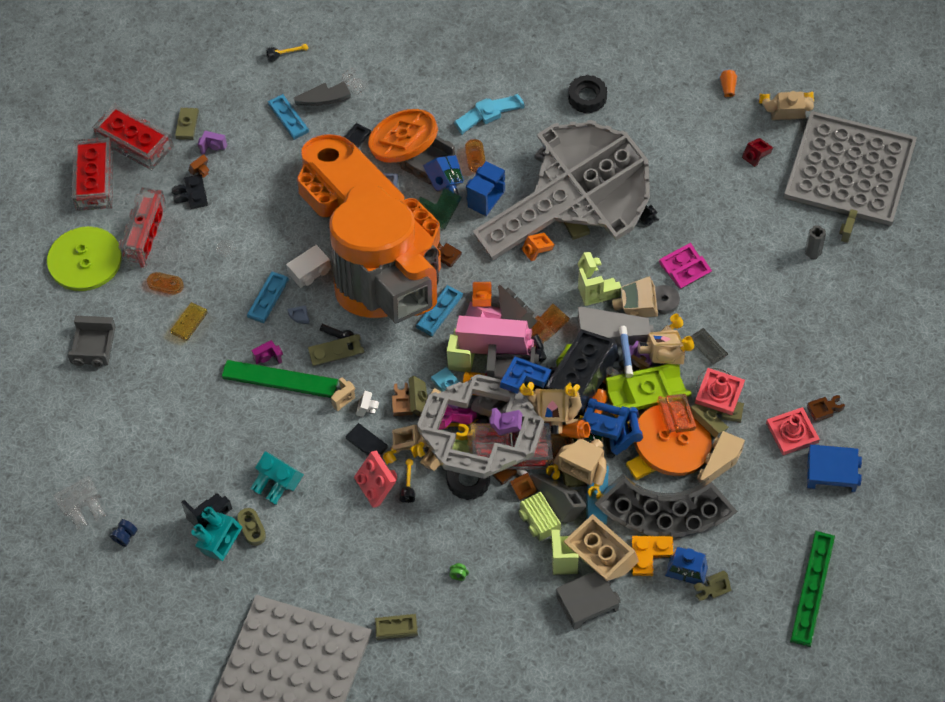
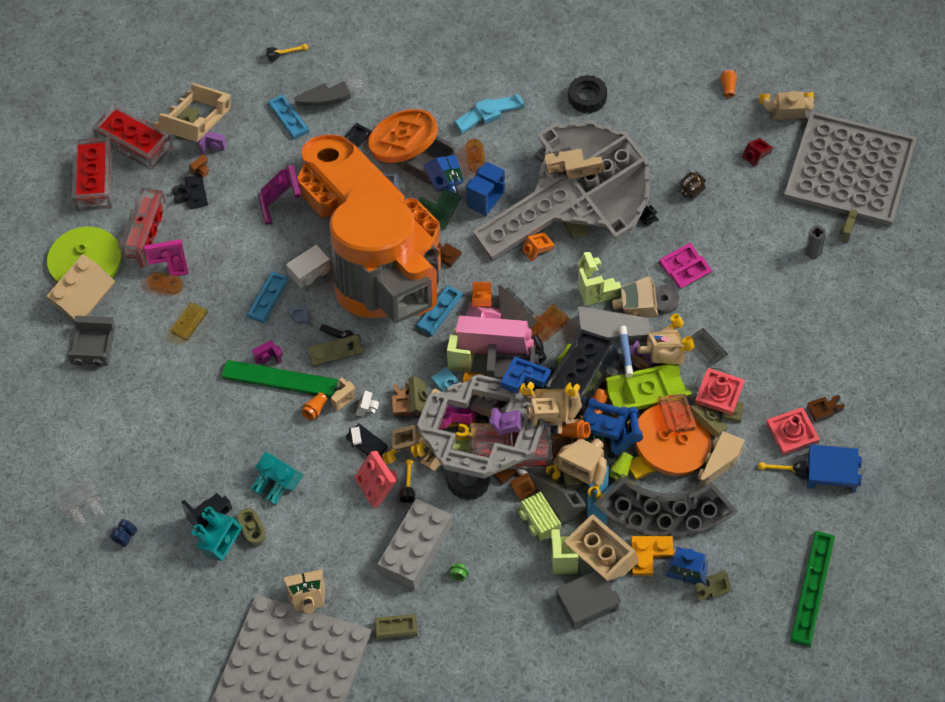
none -> tan slope [46,254,116,320]
none -> dark pink plate [144,239,189,277]
none -> tan hinge [152,83,231,142]
none -> magenta plate [258,165,301,225]
none -> tan torso [284,569,326,614]
none -> orange cone [301,393,328,421]
none -> white piece [349,427,362,447]
none -> light grey brick [377,498,453,591]
none -> tan bracket [526,397,559,426]
none -> tan plate [545,147,605,179]
none -> lime cone [608,452,633,480]
none -> dark brown head [679,171,706,198]
none -> hinge [758,461,807,477]

